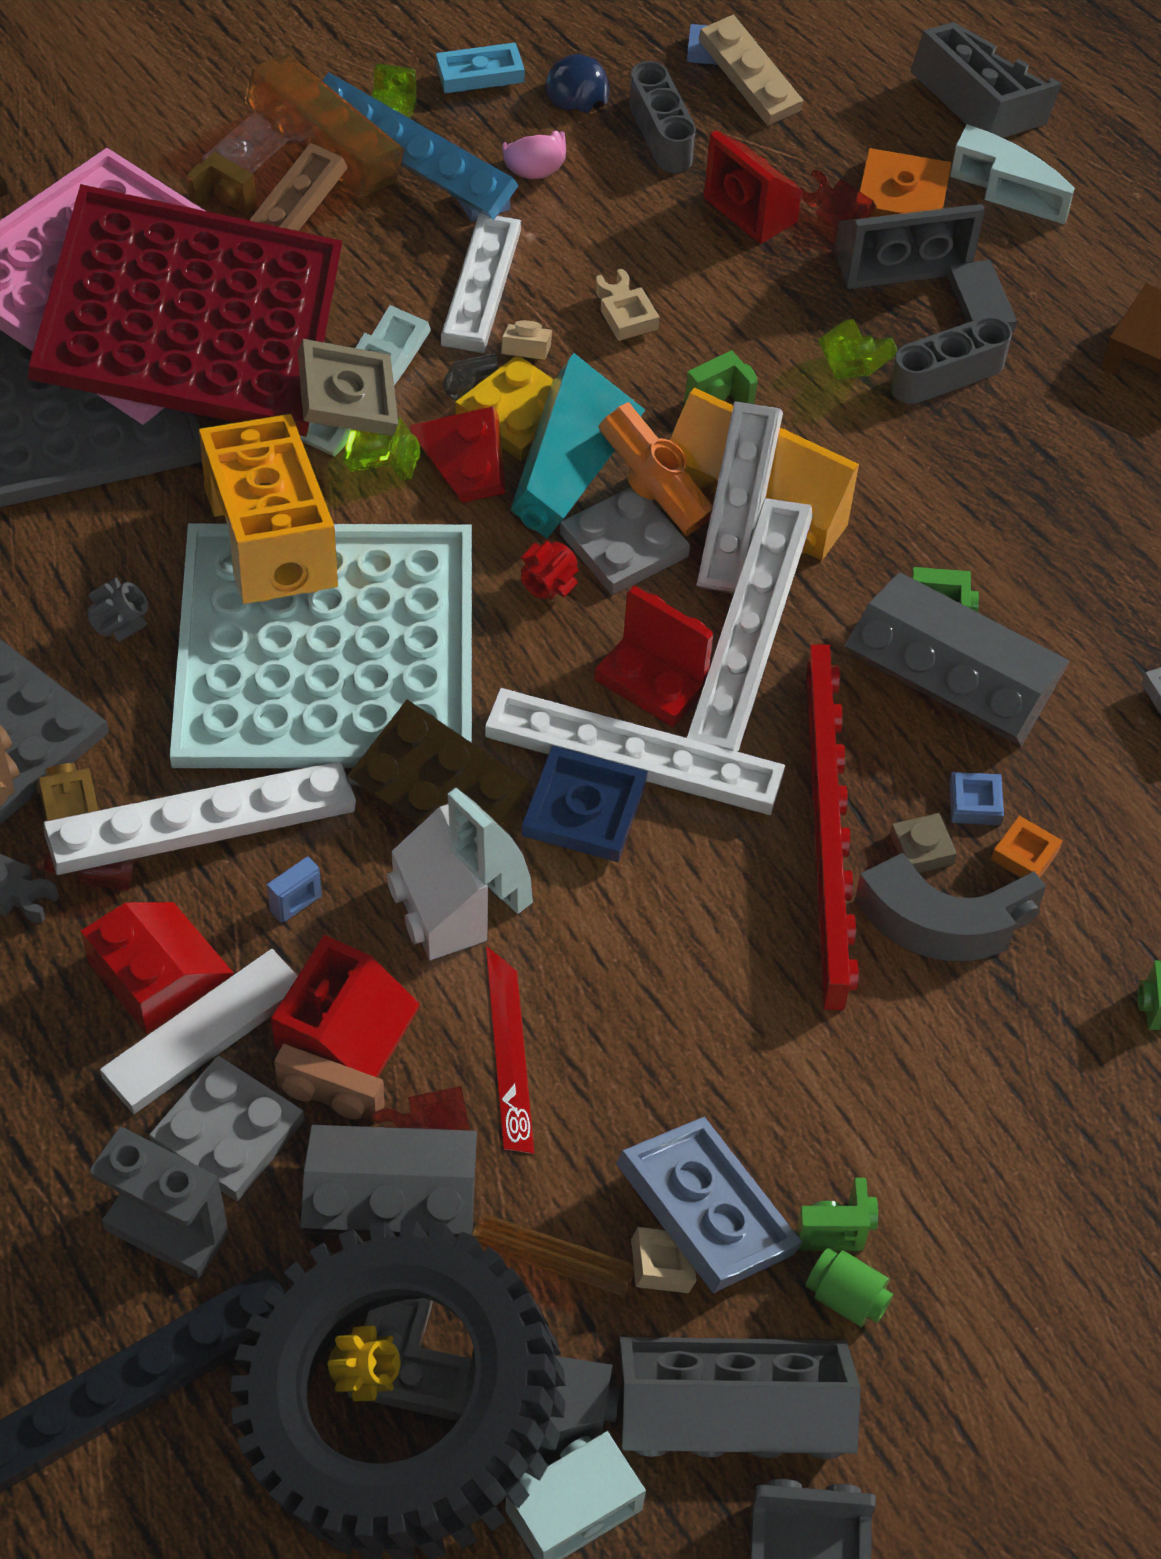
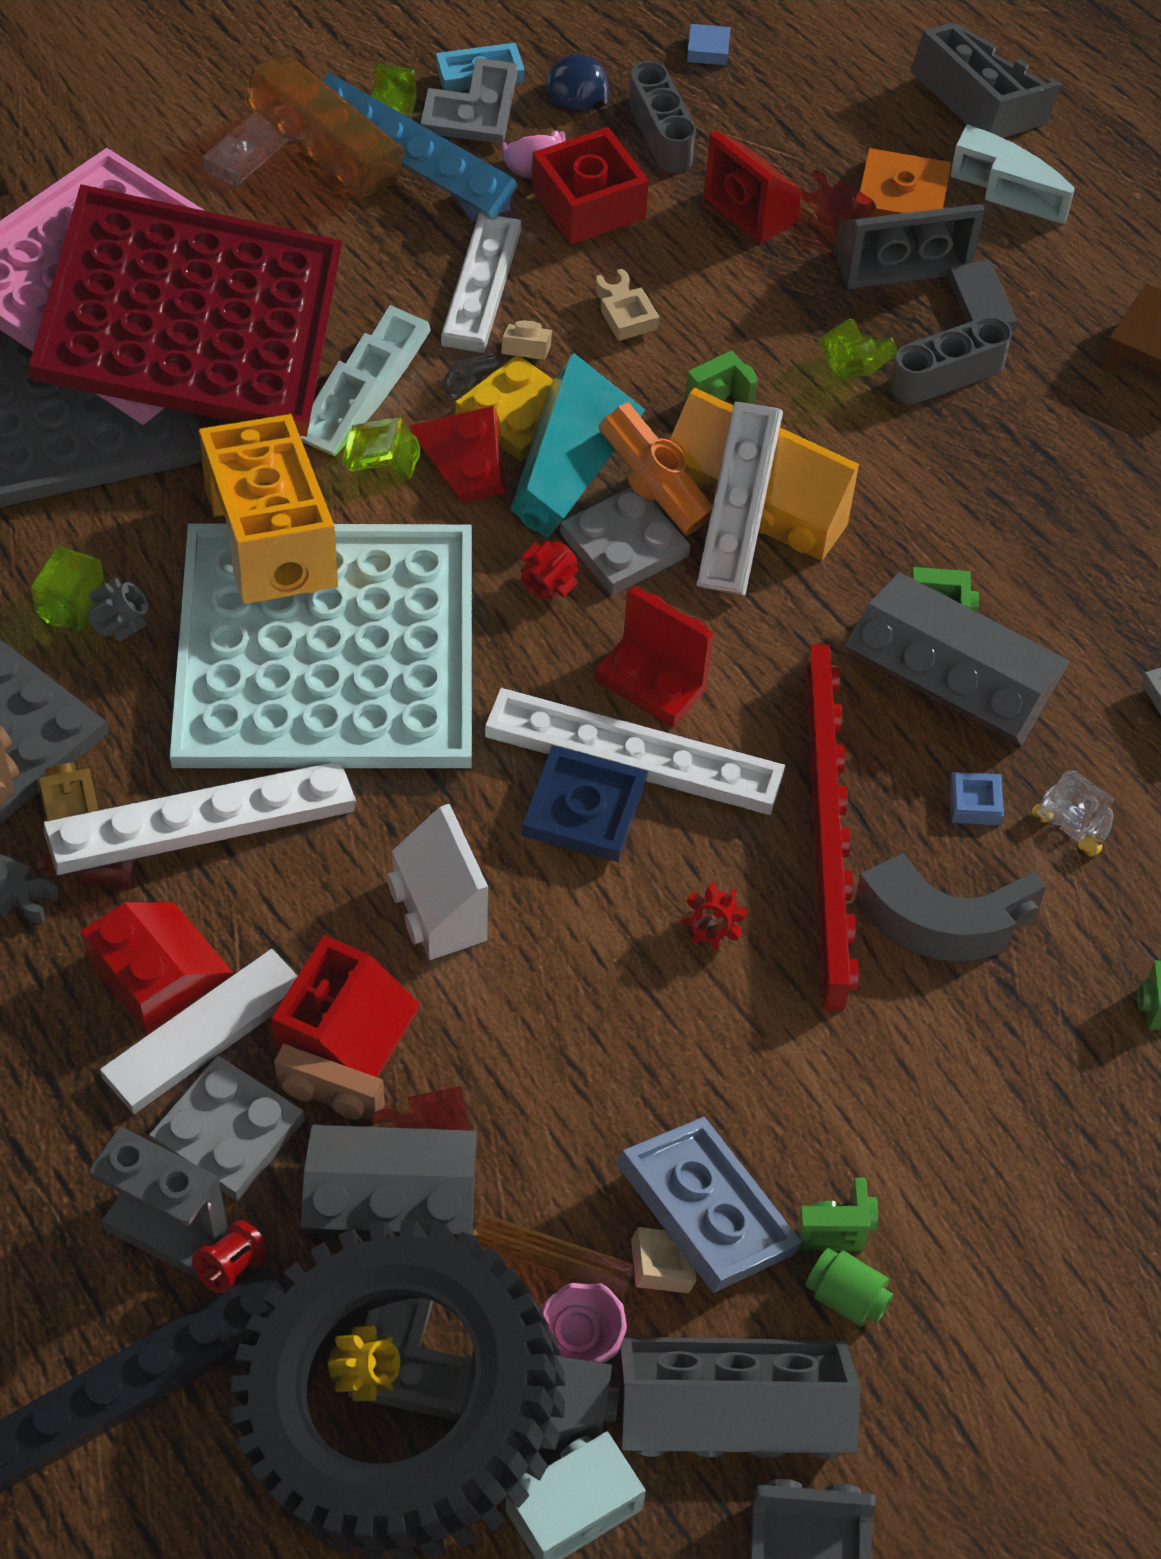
pearl gold bracket [187,152,257,215] -> none
medium nougat plate [250,143,348,231] -> none
medium blue tile [267,856,322,923] -> none
dark tan plate [297,339,398,436] -> none
dark brown plate [347,699,530,829] -> none
light aqua slope [448,788,533,914] -> none
red sticker [486,946,535,1154] -> none
white plate [687,498,813,752] -> none
tan plate [698,14,804,126] -> none
dark tan plate [890,813,957,873] -> none
orange plate [991,815,1063,878] -> none
none -> clear neon green brick [30,545,105,631]
none -> red bush [192,1220,267,1294]
none -> light grey plate [421,58,518,144]
none -> red brick [532,127,649,245]
none -> bright pink hair [541,1283,627,1364]
none -> red gear [680,882,748,951]
none -> clear piece [1032,770,1115,857]

